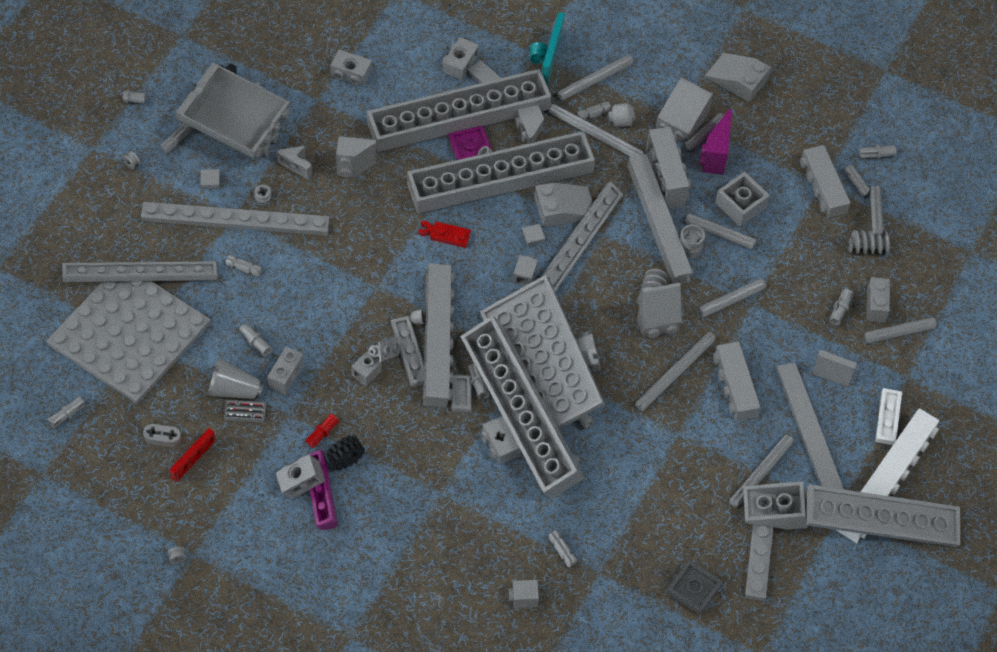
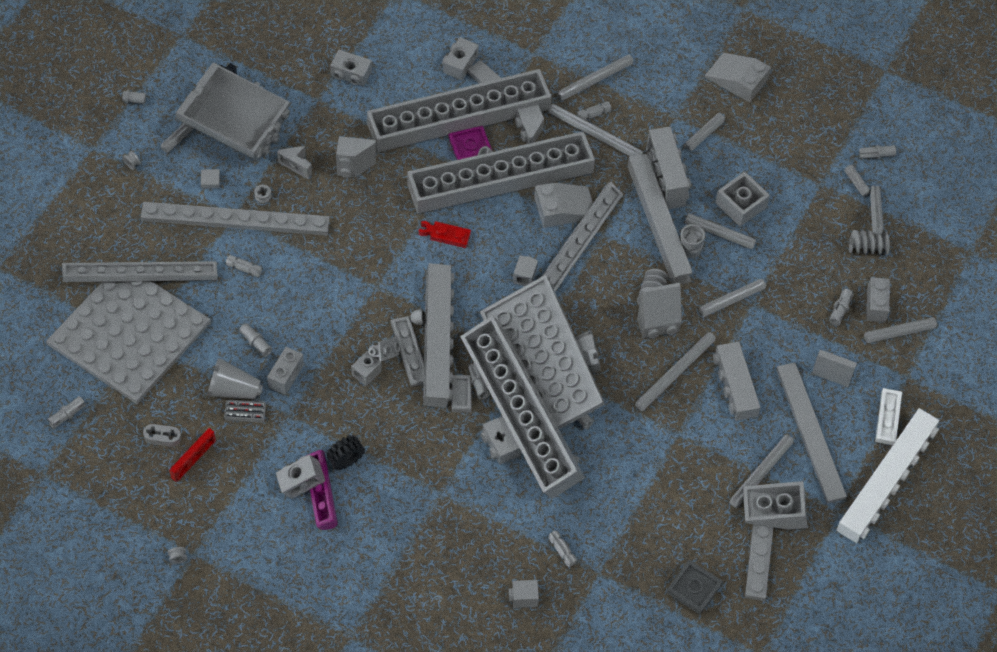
red axle [306,414,339,448] -> none
light grey tile [522,224,545,246] -> none
teal wheel [529,42,547,64] -> none
teal tile [542,12,565,87] -> none
light grey head [609,103,636,128] -> none
light grey slope [656,77,713,143] -> none
magenta slope [699,109,732,175] -> none
light grey brick [800,145,851,218] -> none
light grey plate [807,485,960,547] -> none

